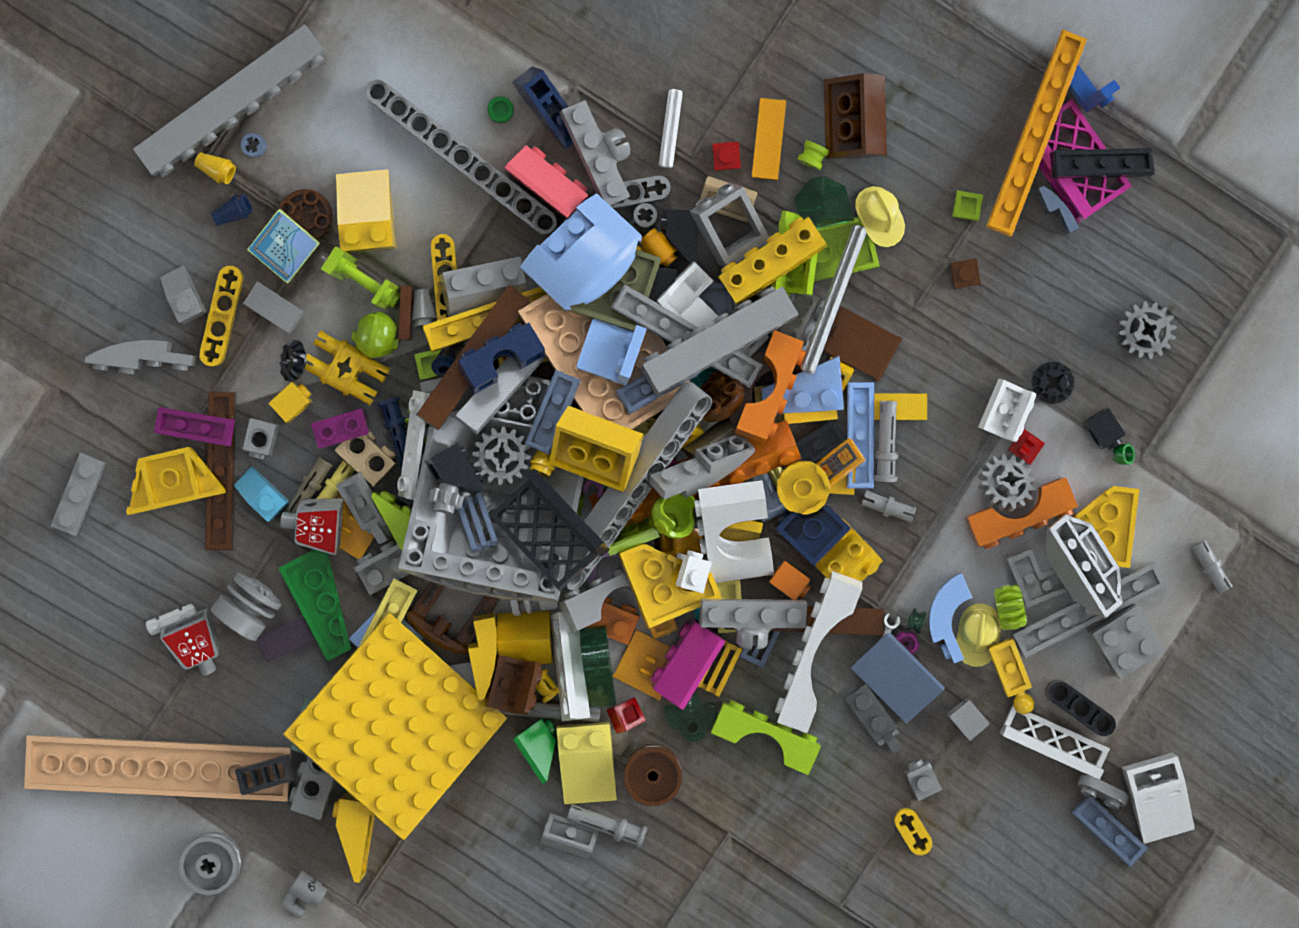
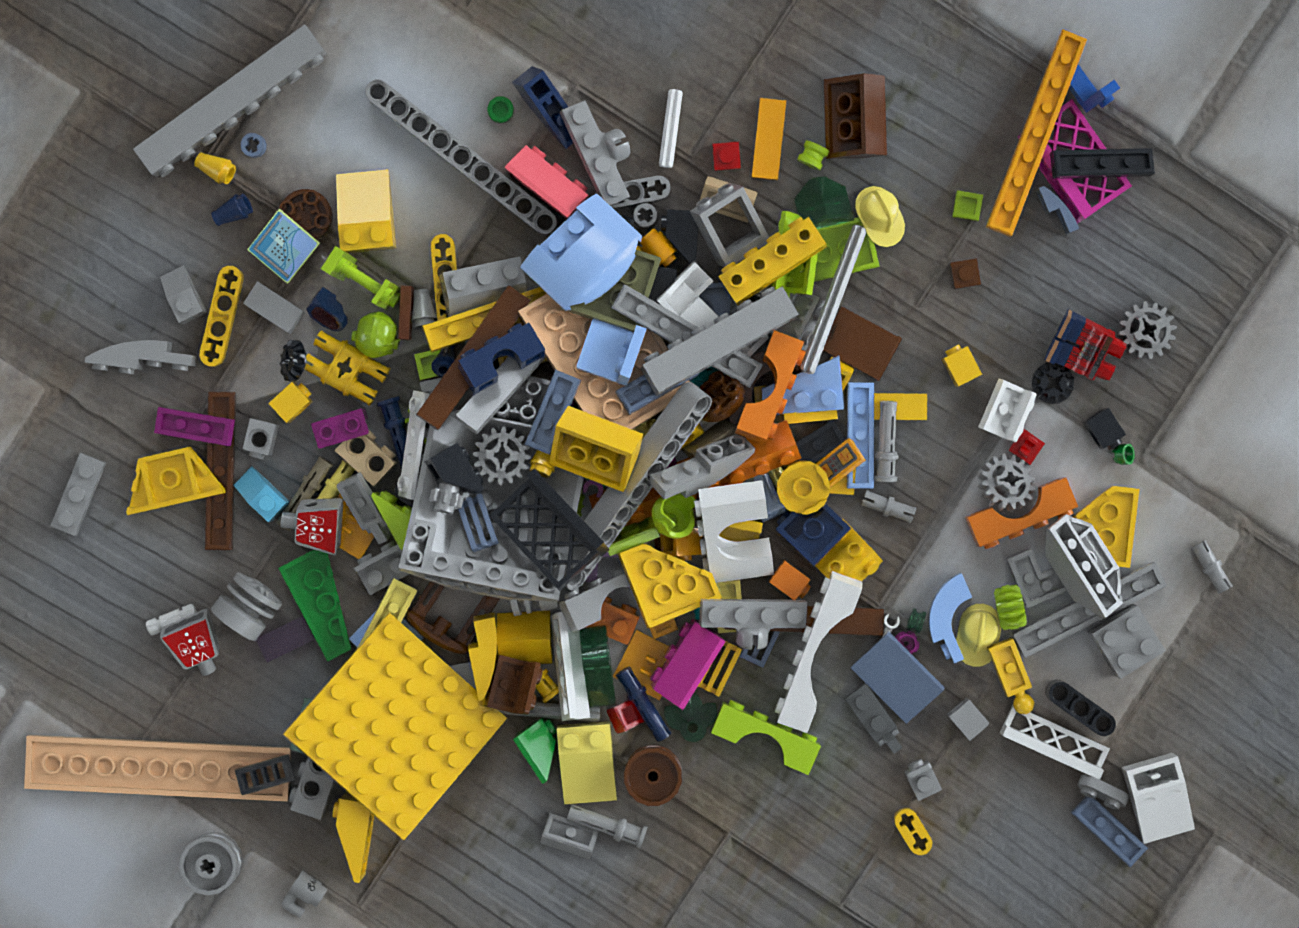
white bracket [676,550,712,593] -> none
none -> dark blue rock [306,287,348,332]
none -> dark blue pin [616,666,671,742]
none -> yellow brick [942,344,982,387]
none -> hips [1044,309,1127,381]

